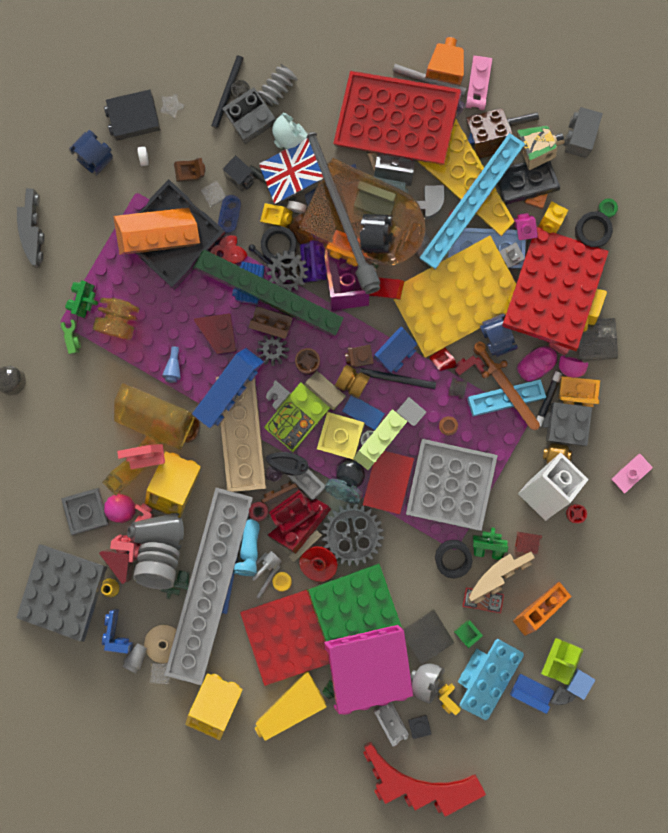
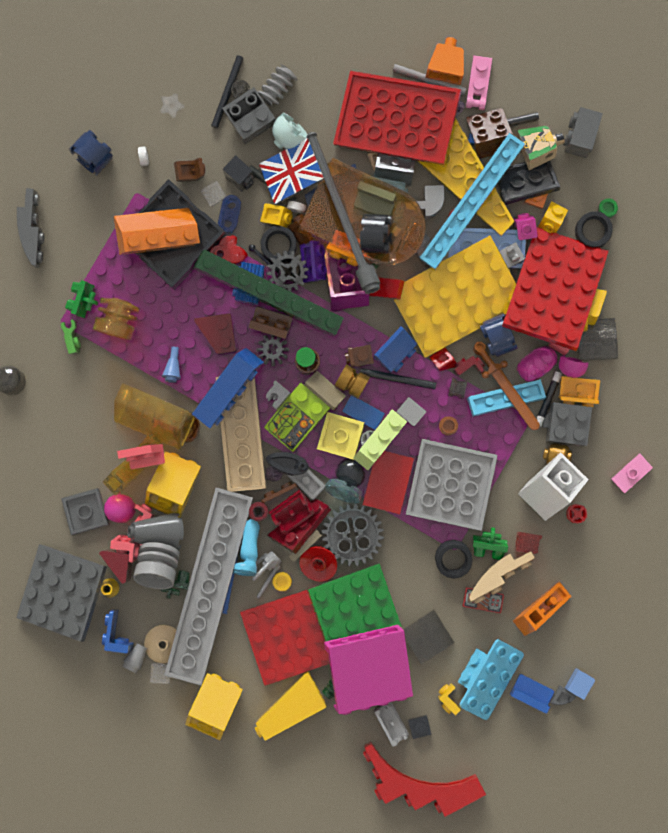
black brick [104,89,161,141] -> none
light grey cylinder [410,663,444,704] -> none
green panel [454,619,483,648] -> none
lime panel [541,638,583,685] -> none
none -> green tile [296,347,315,367]

